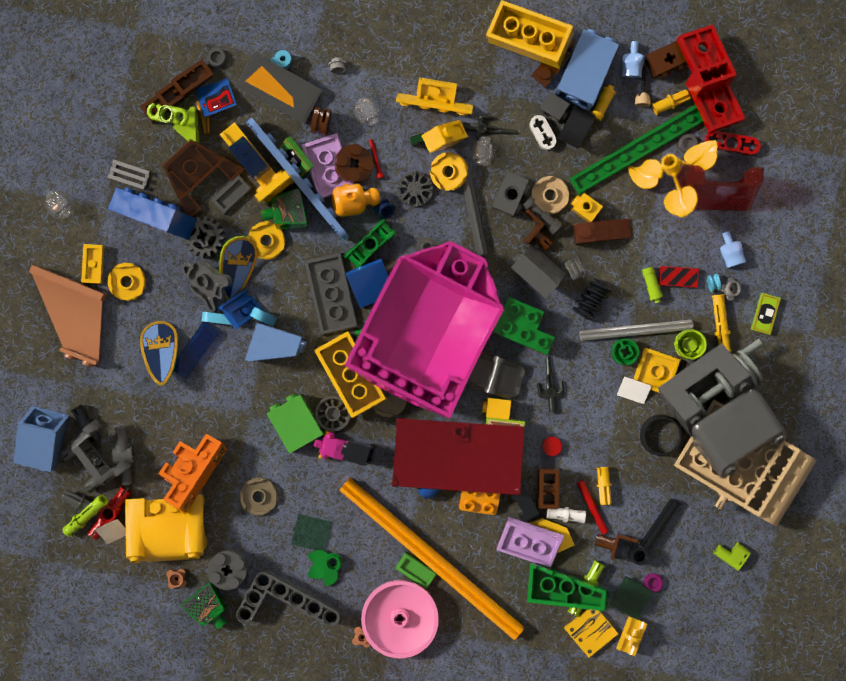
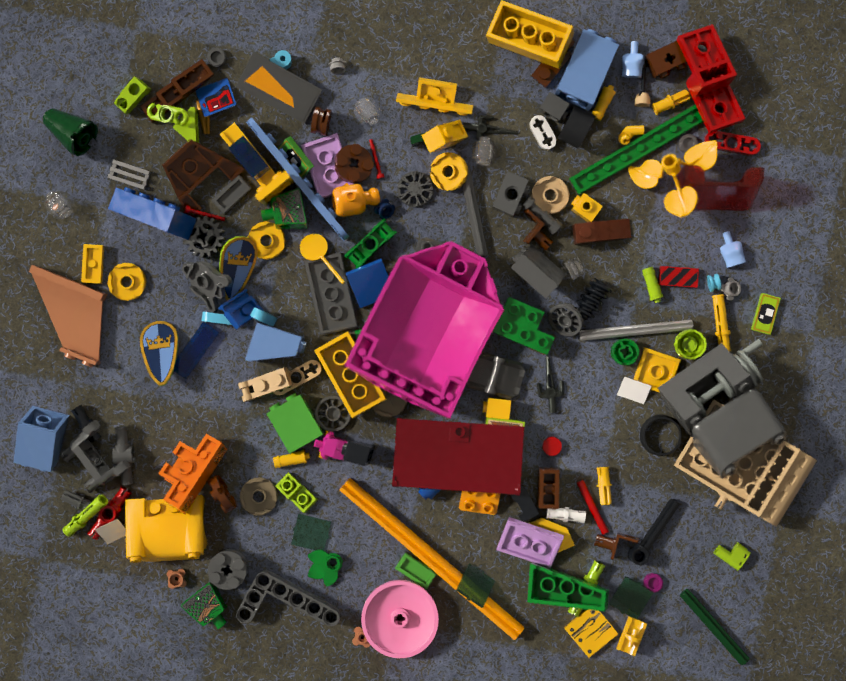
none -> dark green cone [43,108,98,156]
none -> lime leg [114,76,152,115]
none -> red piece [184,205,225,221]
none -> reddish brown plate [207,475,237,513]
none -> tan plate [238,367,292,402]
none -> tan beam [273,360,322,395]
none -> yellow piece [273,450,310,468]
none -> lime slope [276,472,318,514]
none -> yellow piece [300,234,345,284]
none -> clear green piece [456,564,495,608]
none -> dark grey wheel [548,302,584,336]
none -> yellow arm [618,125,644,145]
none -> dark green axle [680,589,749,665]

